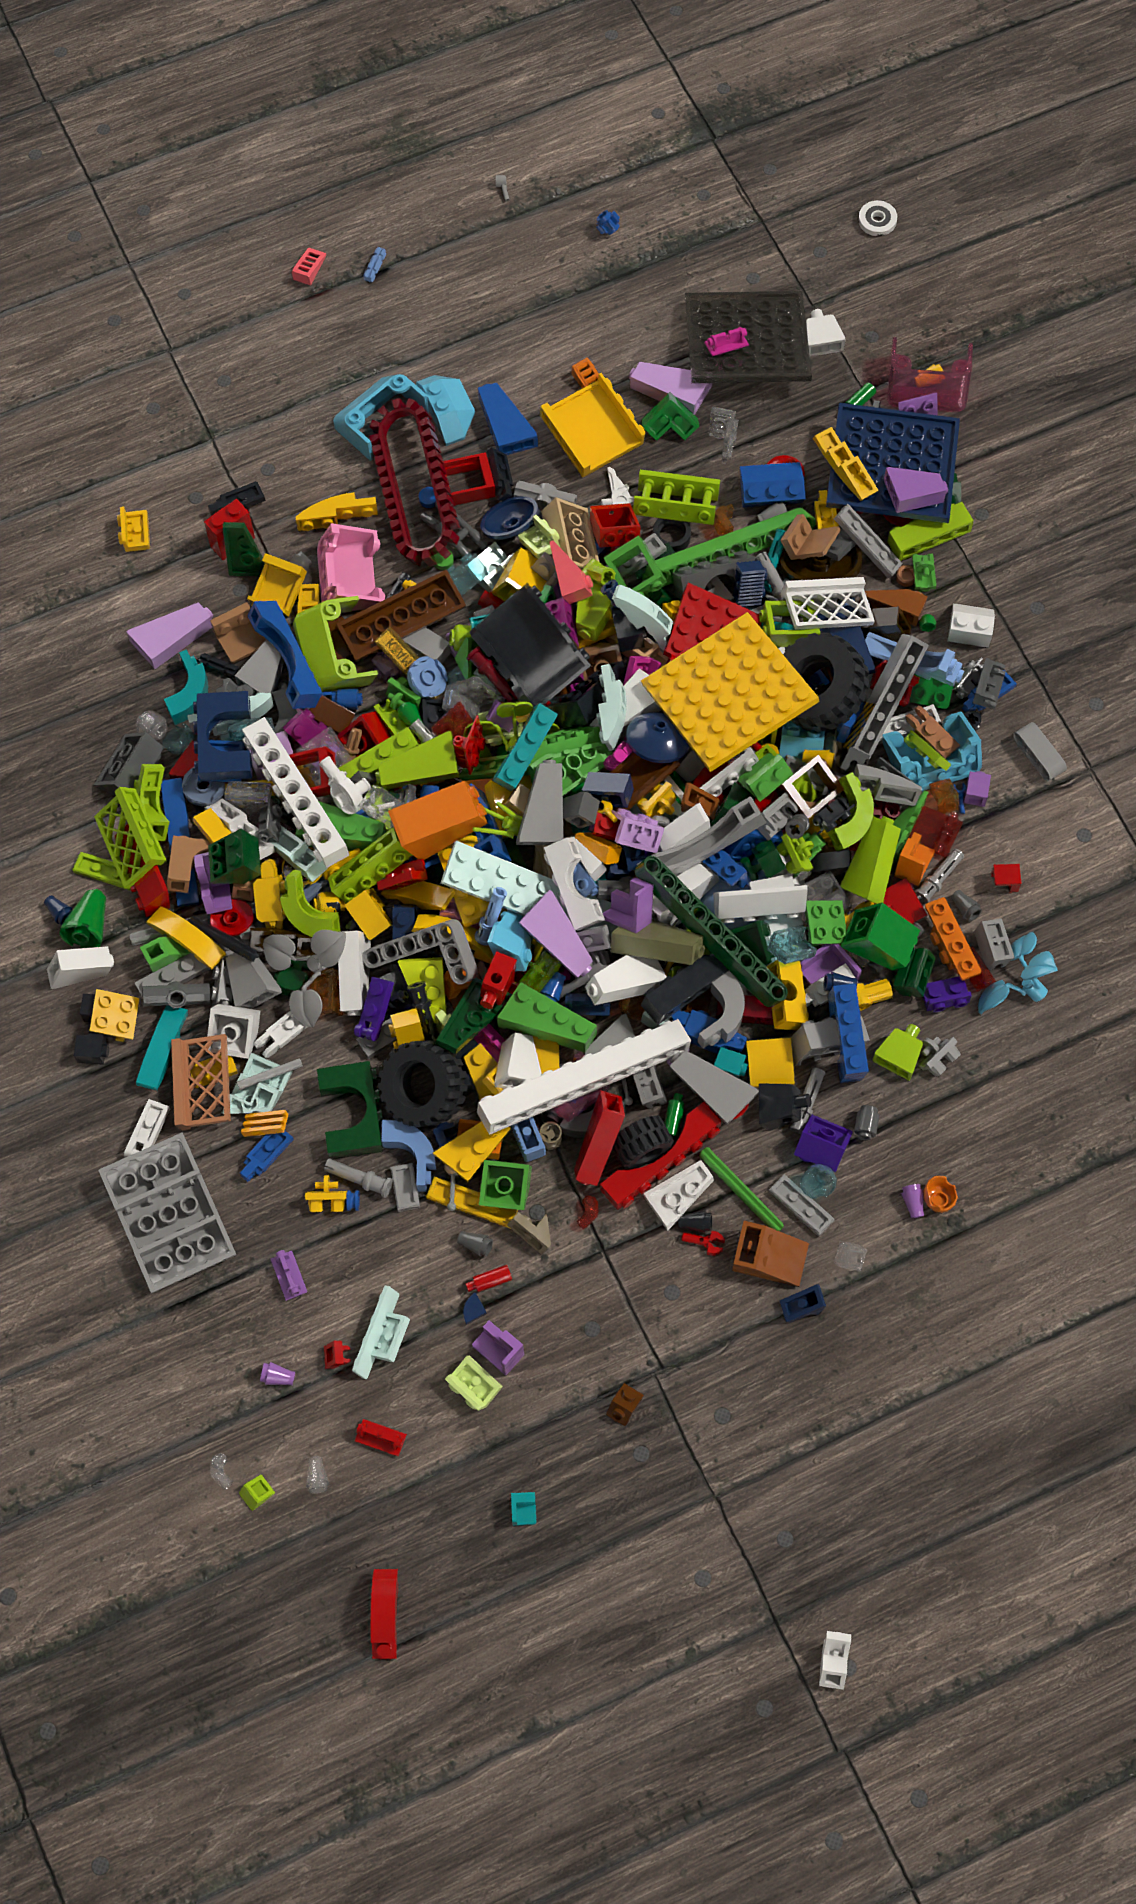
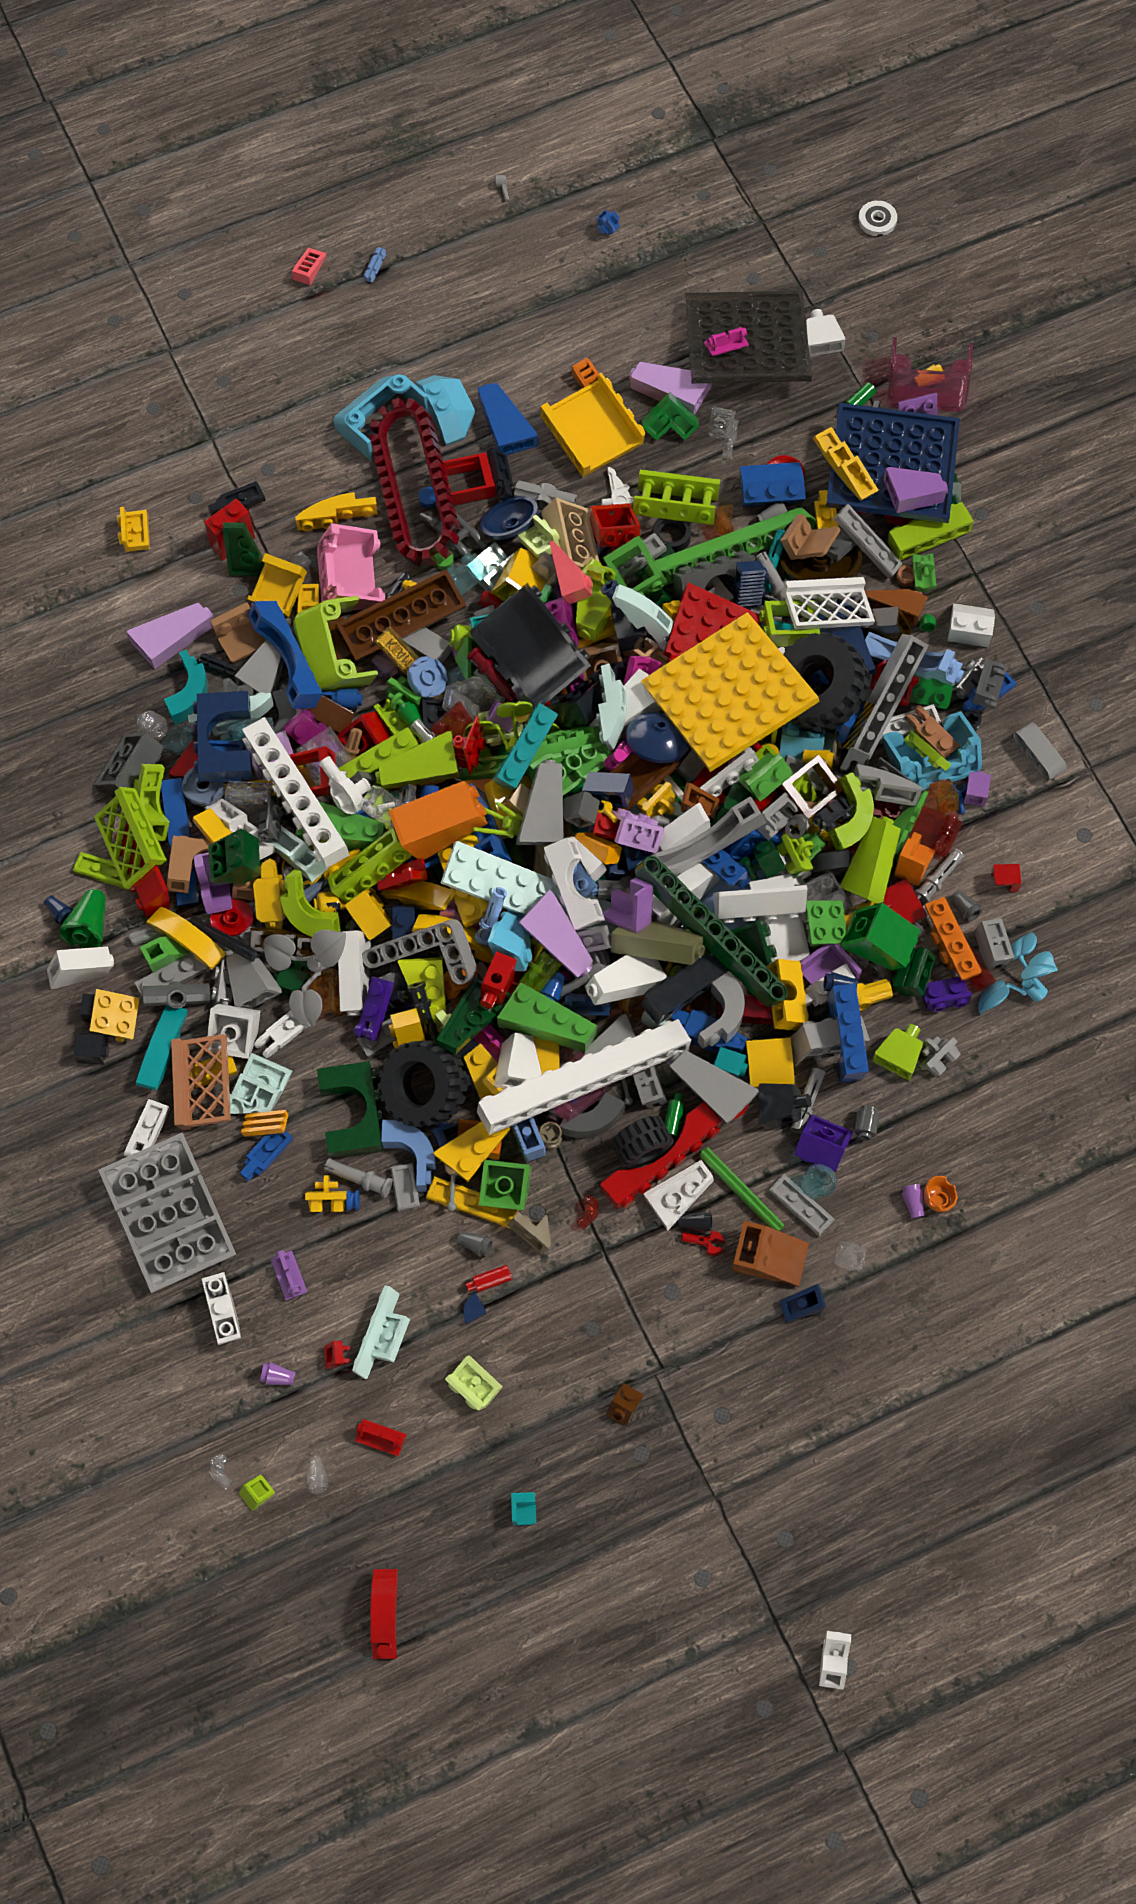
light grey bar [237,1058,303,1090] -> none
medium lavender panel [472,1320,524,1375] -> none
red slope [574,1090,625,1186] -> none
clear light blue bracket [767,925,817,964] -> none
none -> white slope [202,1272,241,1345]

